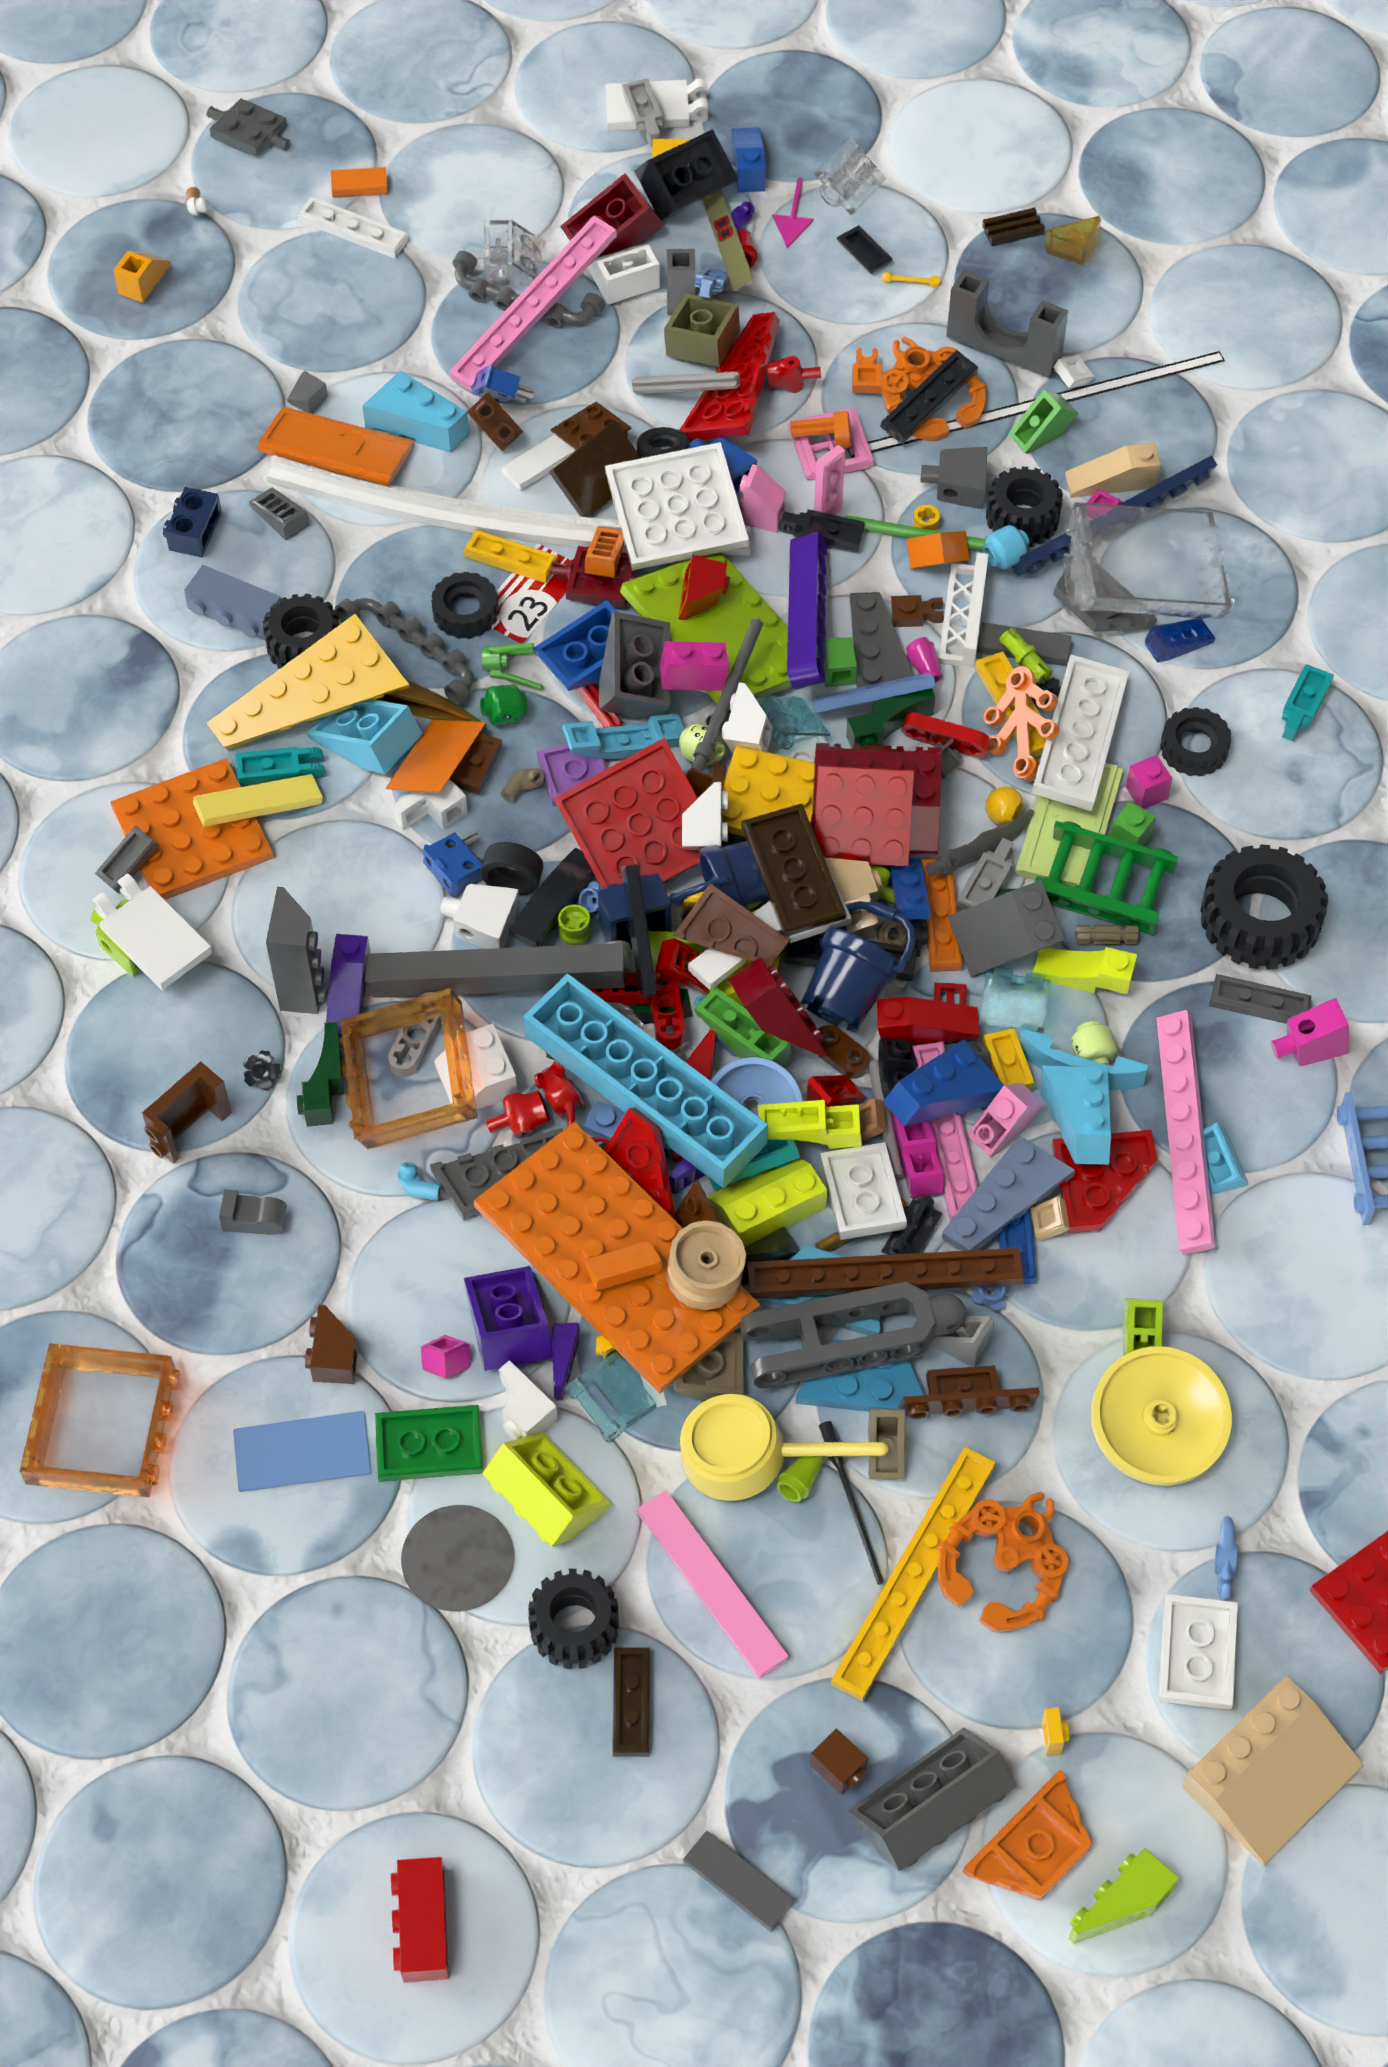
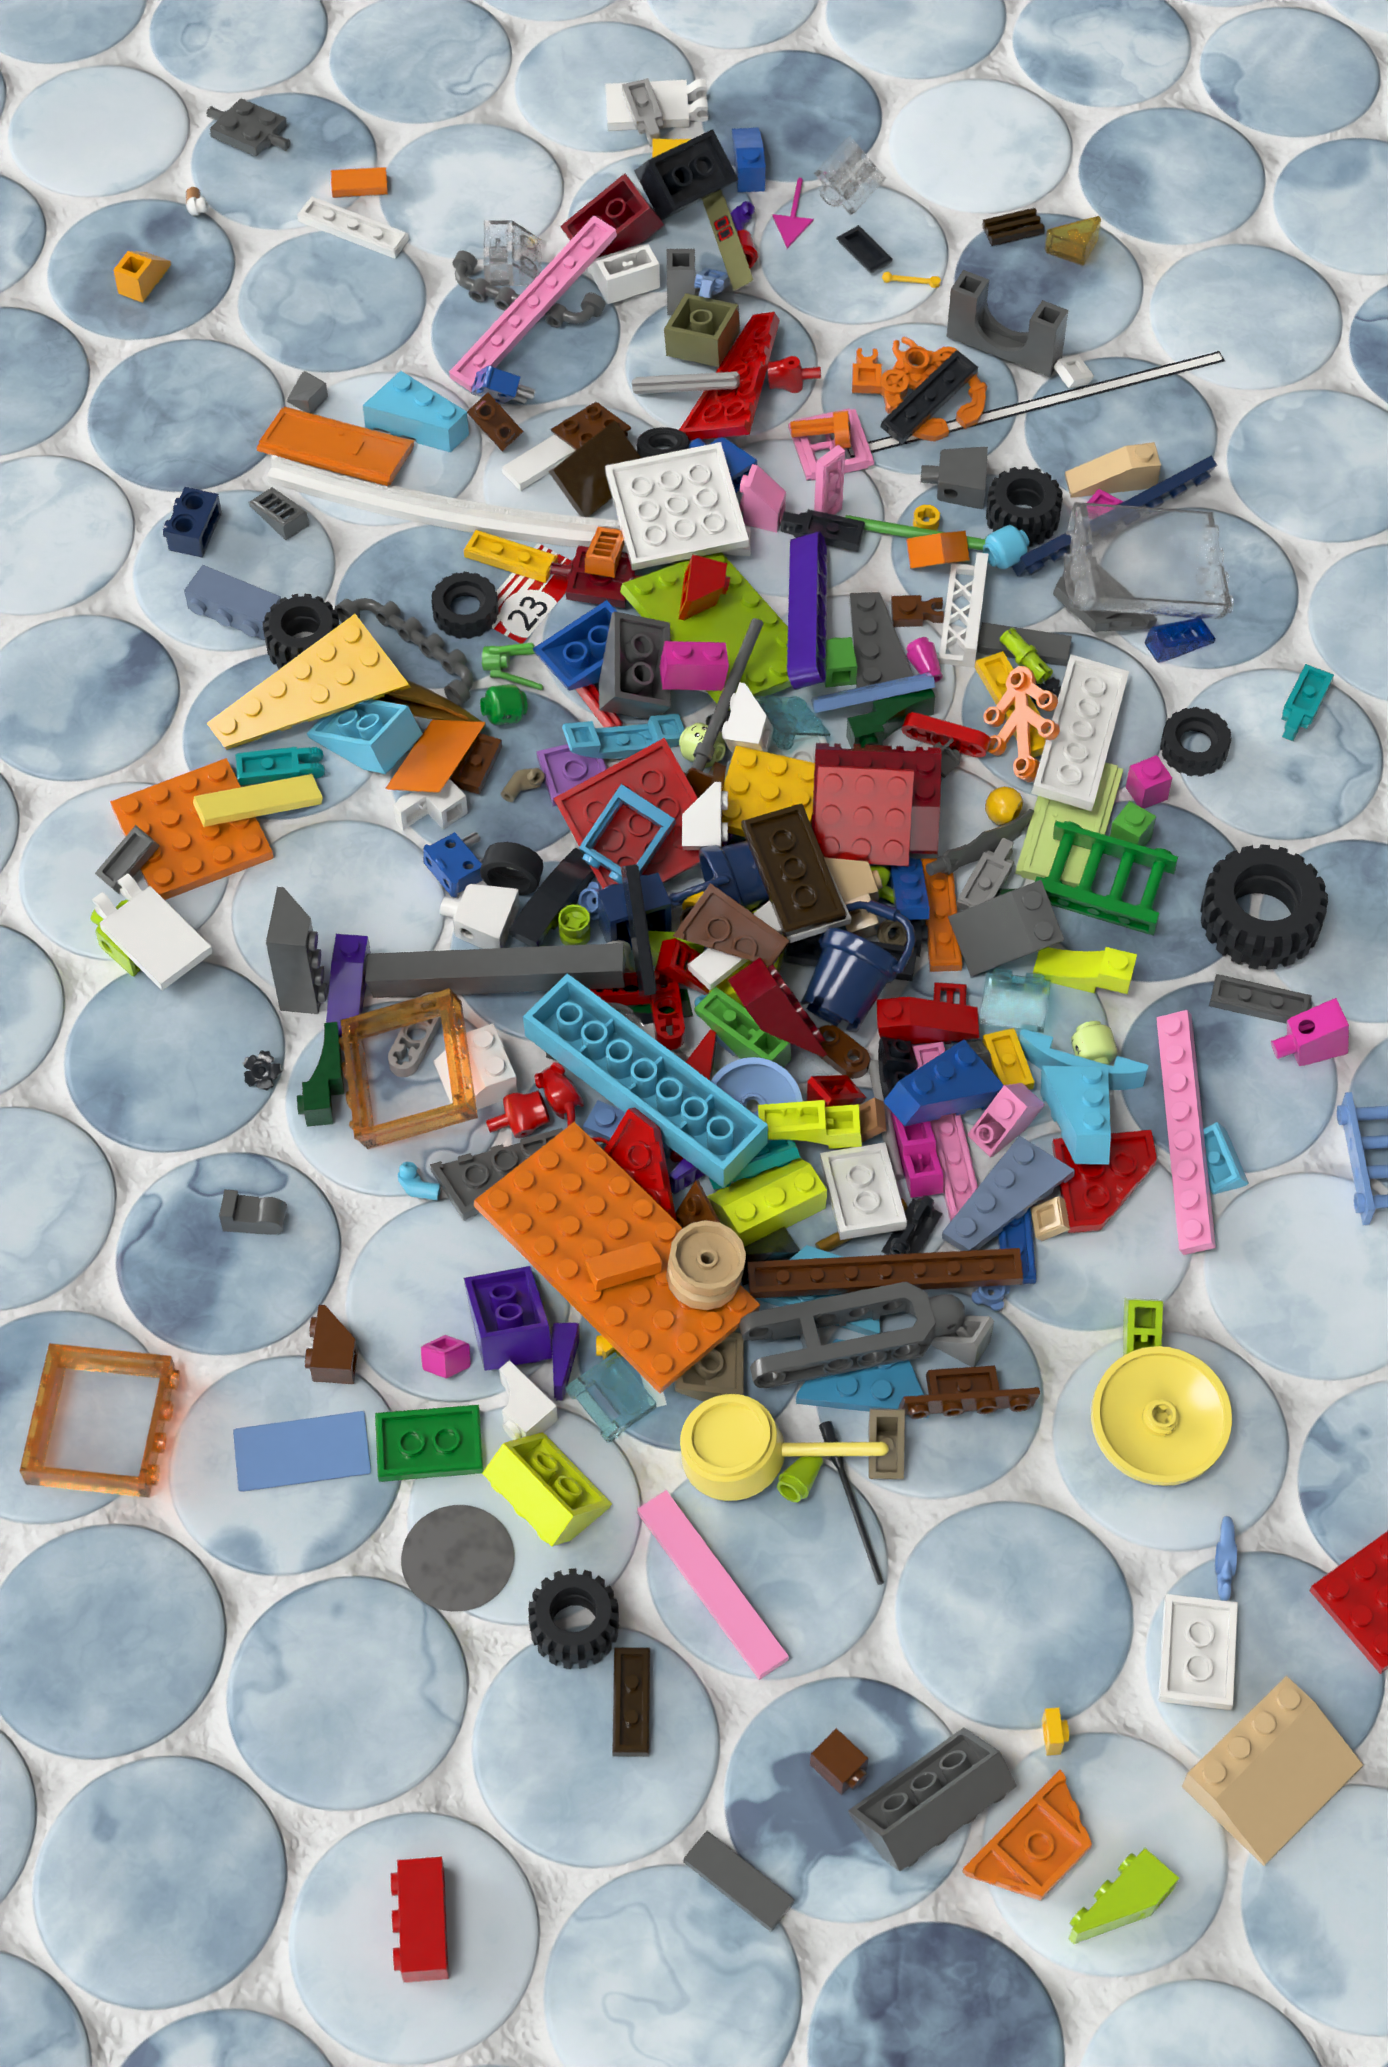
reddish brown panel [142,1061,232,1163] -> none
yellow plate [831,1446,996,1702] -> none
orange piece [936,1492,1069,1632] -> none
bright green slope [1008,389,1079,454] -> none
dark tan axle [1075,925,1139,944] -> none
none -> dark azure window [579,784,676,884]

